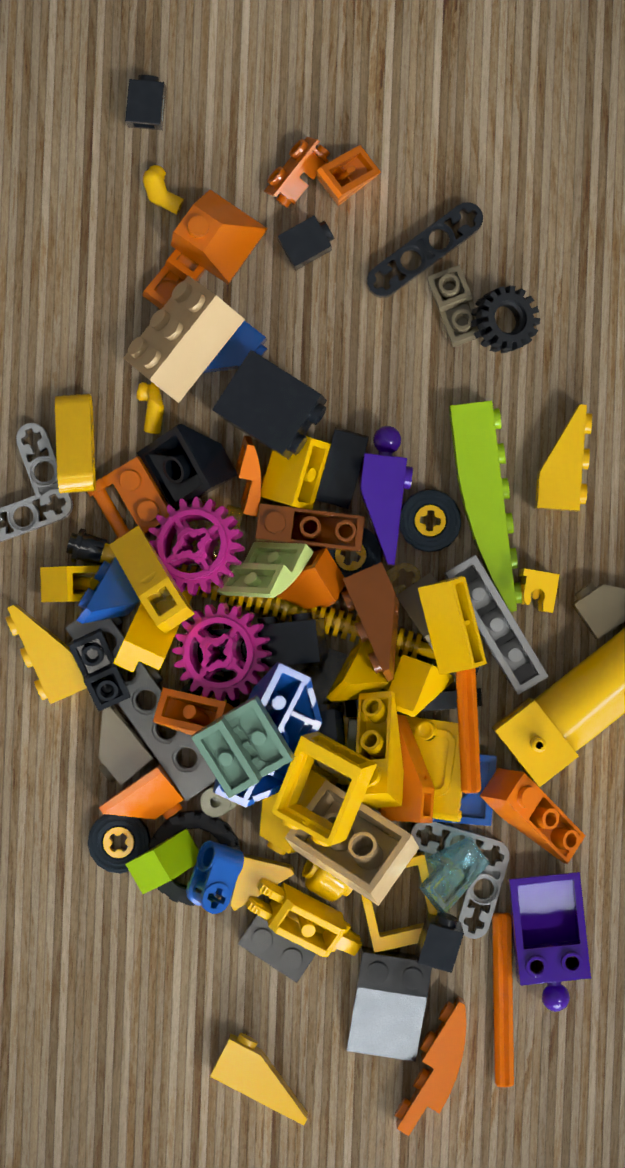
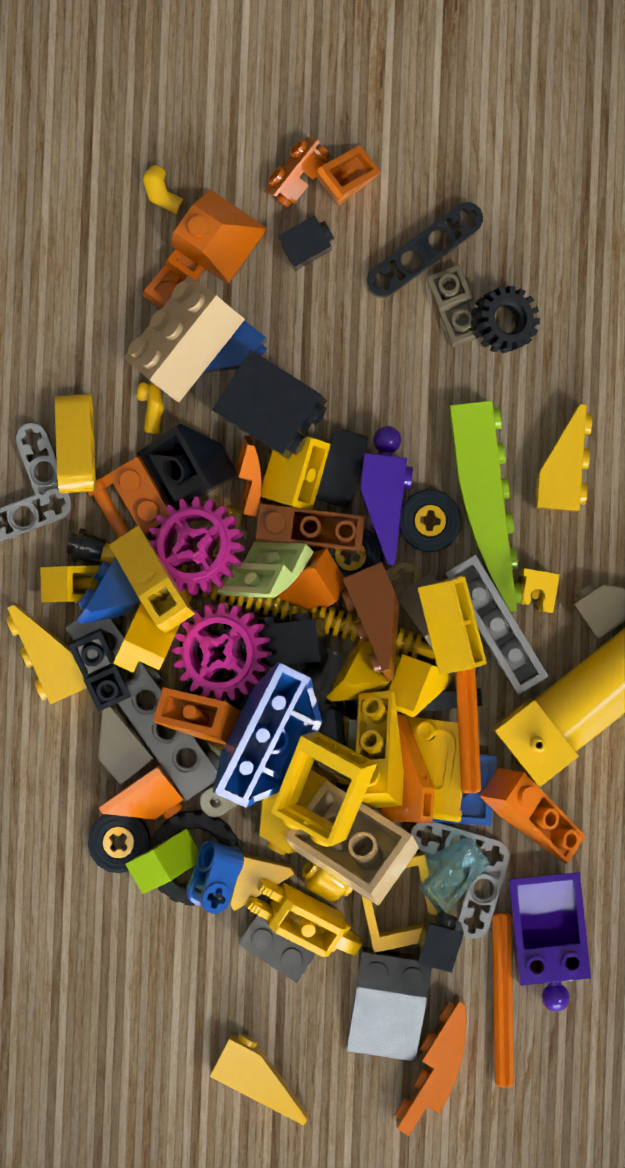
black brick [125,75,167,131] -> none
sand green slope [191,695,295,799] -> none

